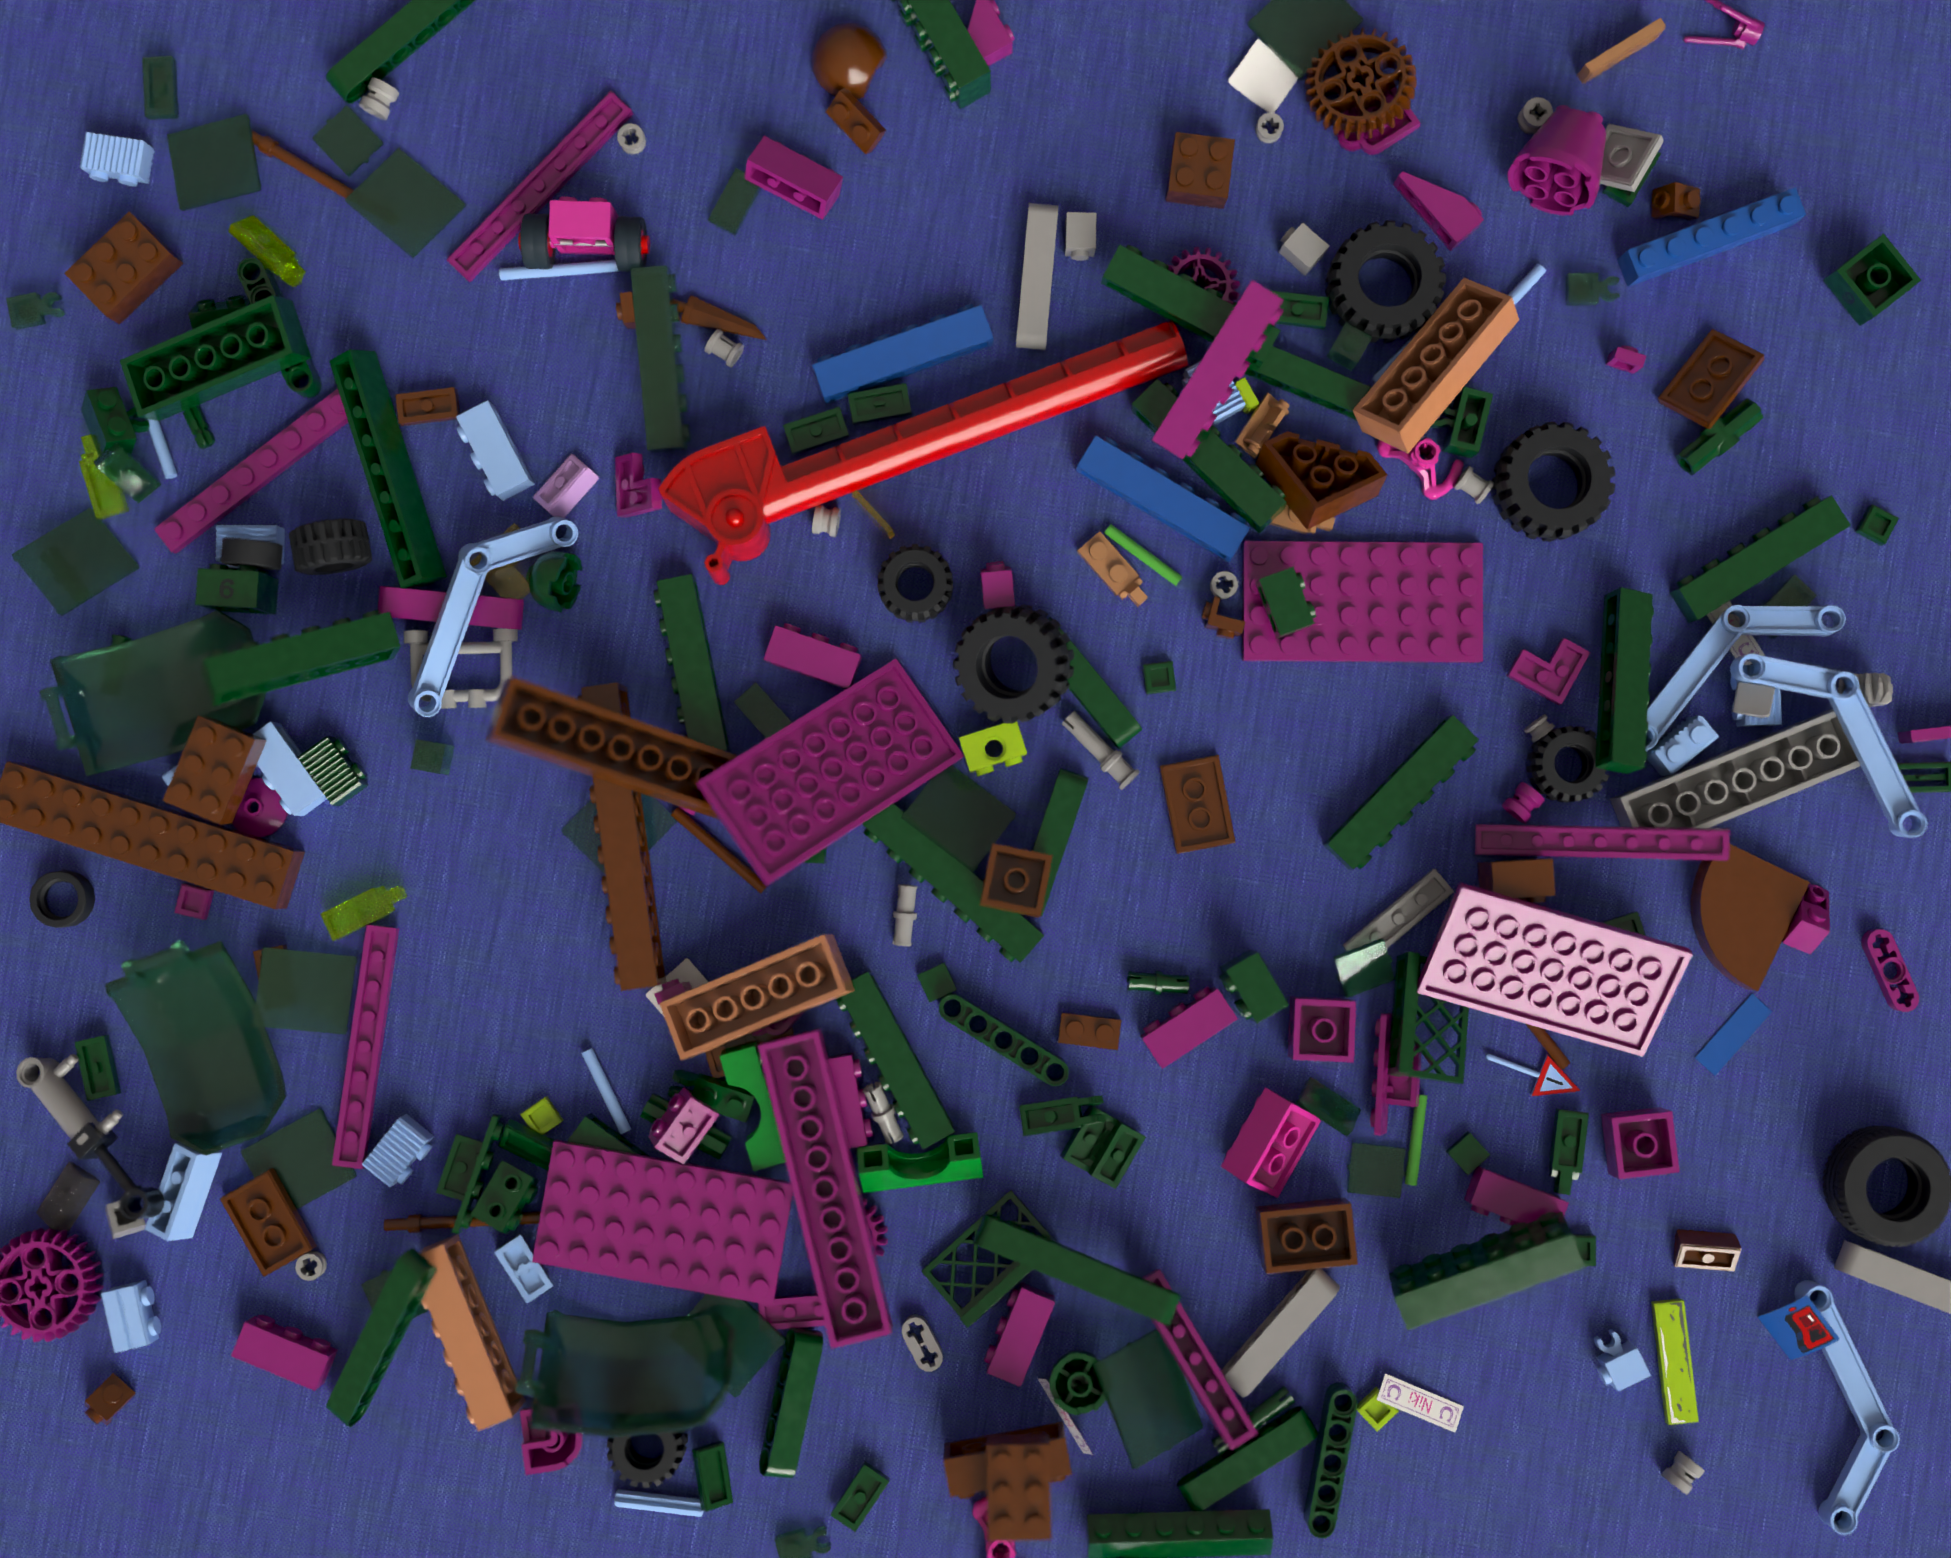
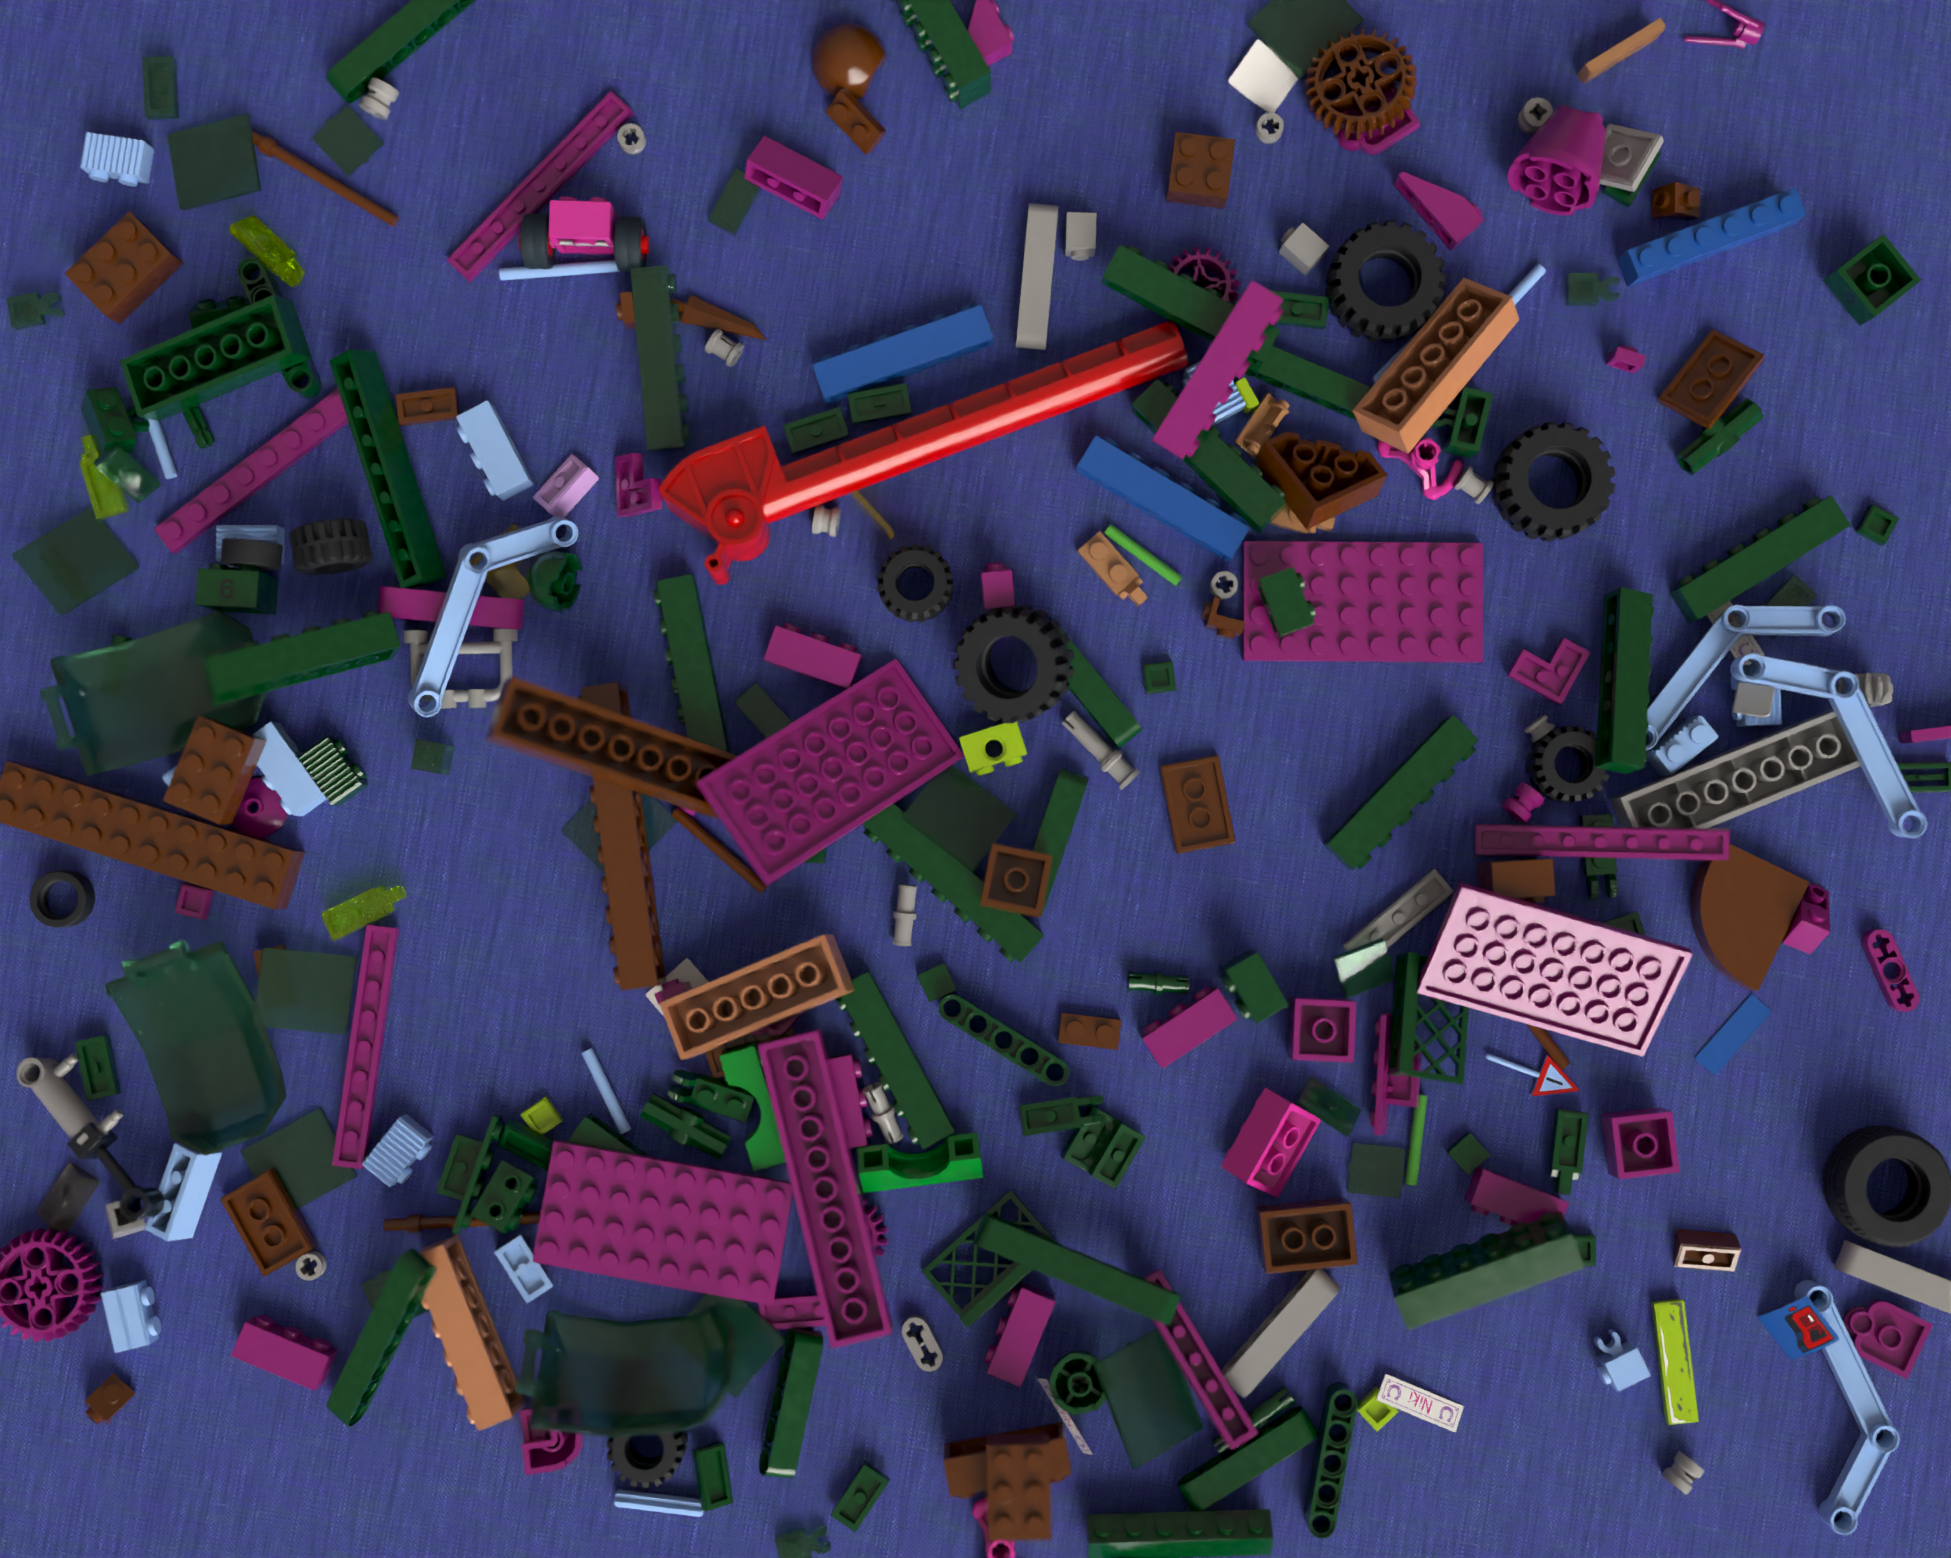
clear green piece [345,148,466,258] -> none
magenta bracket [649,1088,719,1164] -> none
clear green brick [1326,323,1372,371] -> none
none -> dark green hinge [1579,814,1618,899]
none -> magenta plate [1843,1300,1933,1379]

